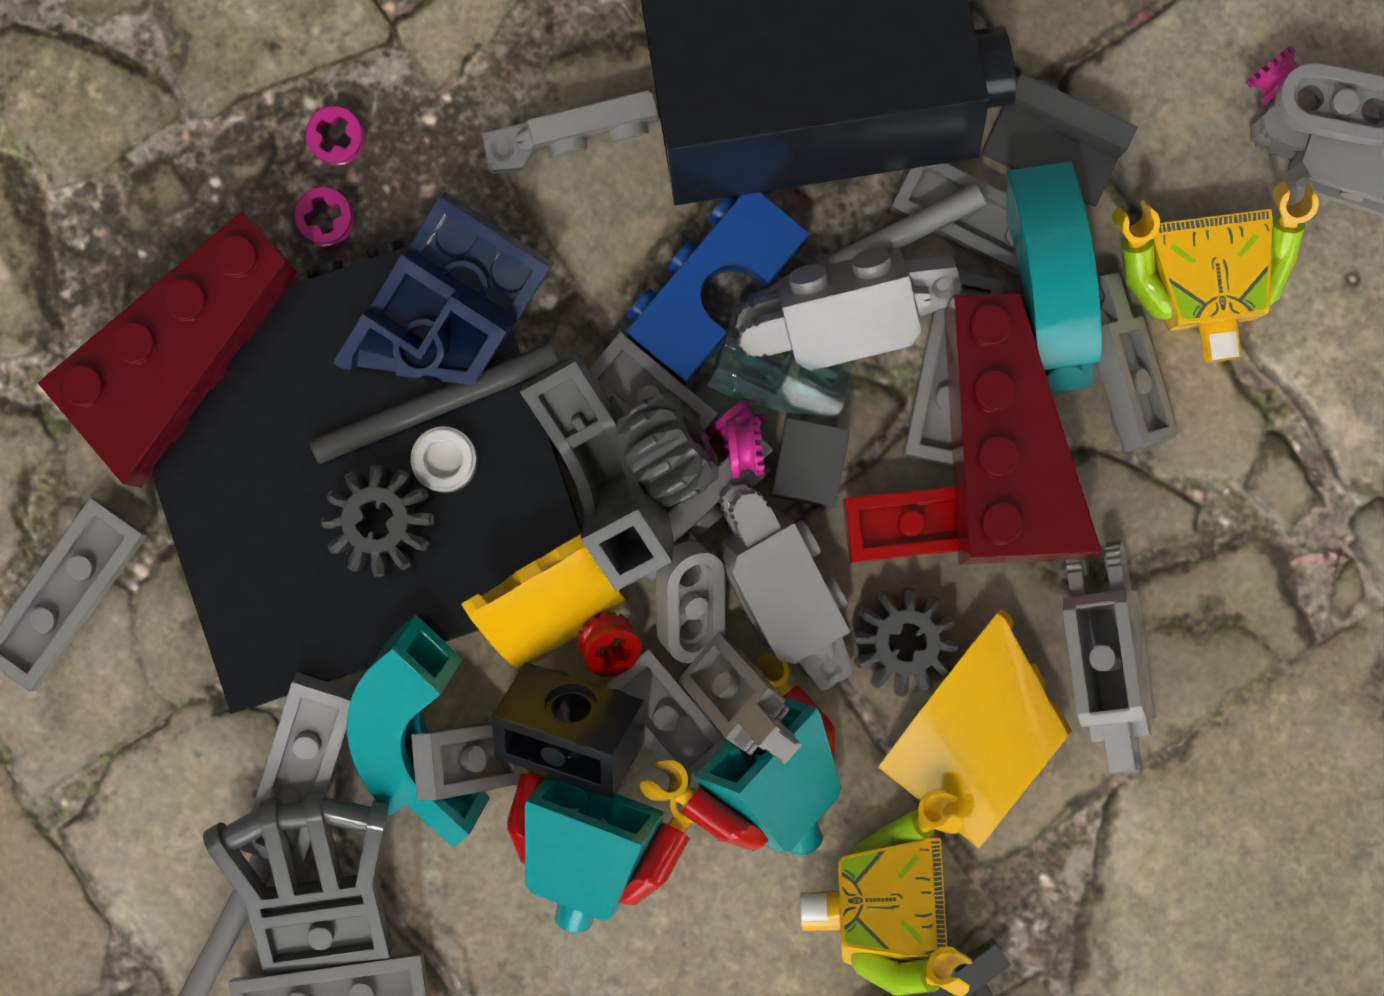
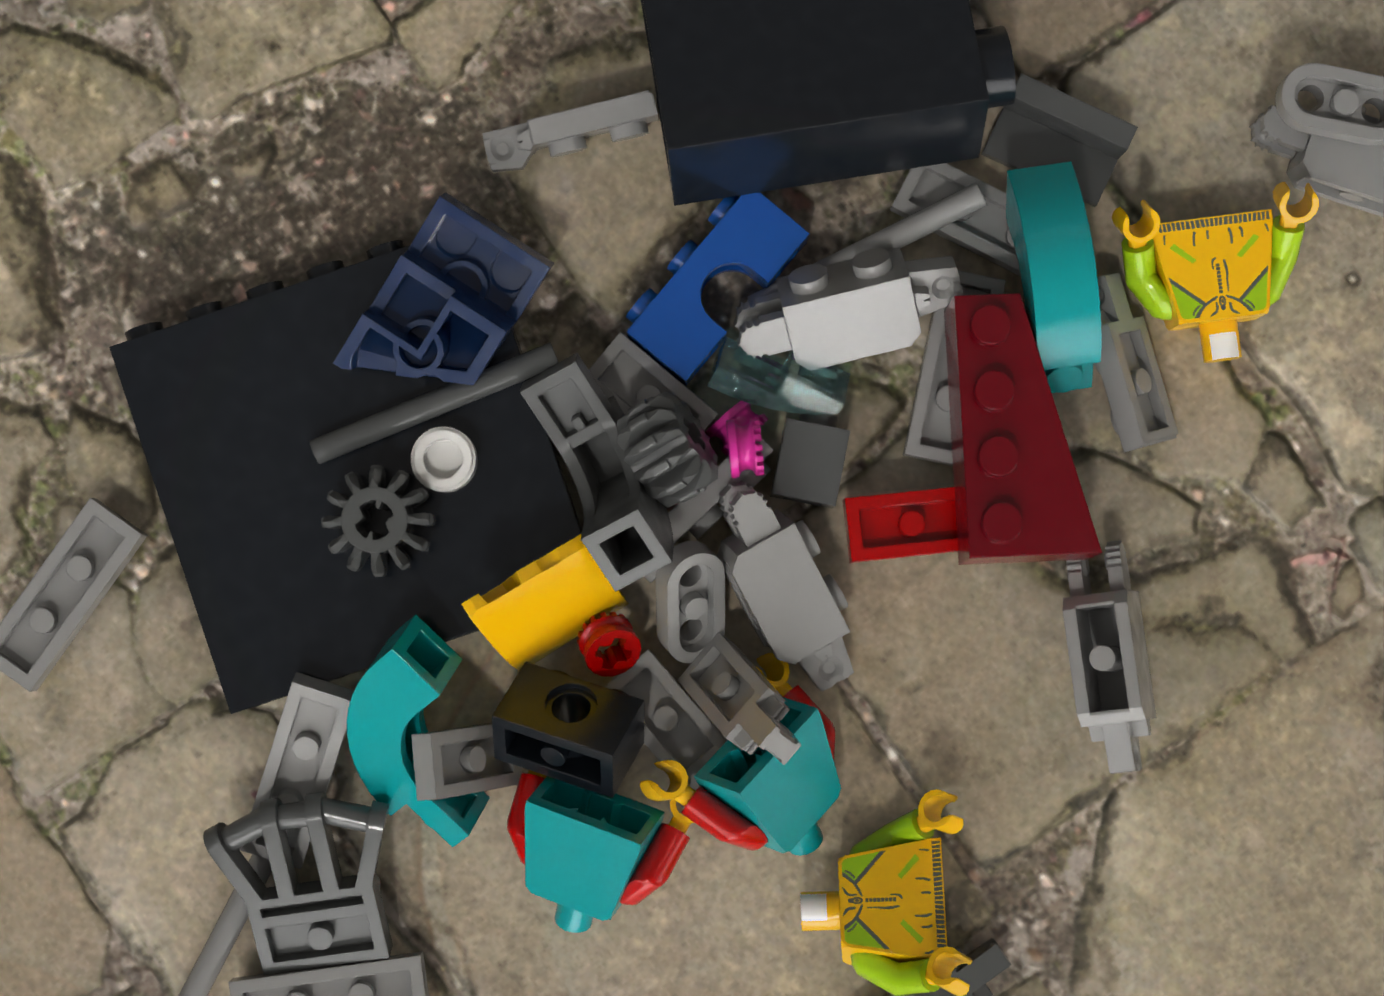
dark red wedge [38,211,298,488] -> none
dark pink bush [294,187,356,248] -> none
dark pink bush [306,106,366,166] -> none
dark grey gear [850,587,960,697] -> none
yellow slope [878,609,1072,849] -> none
dark pink bush [1245,45,1301,106] -> none

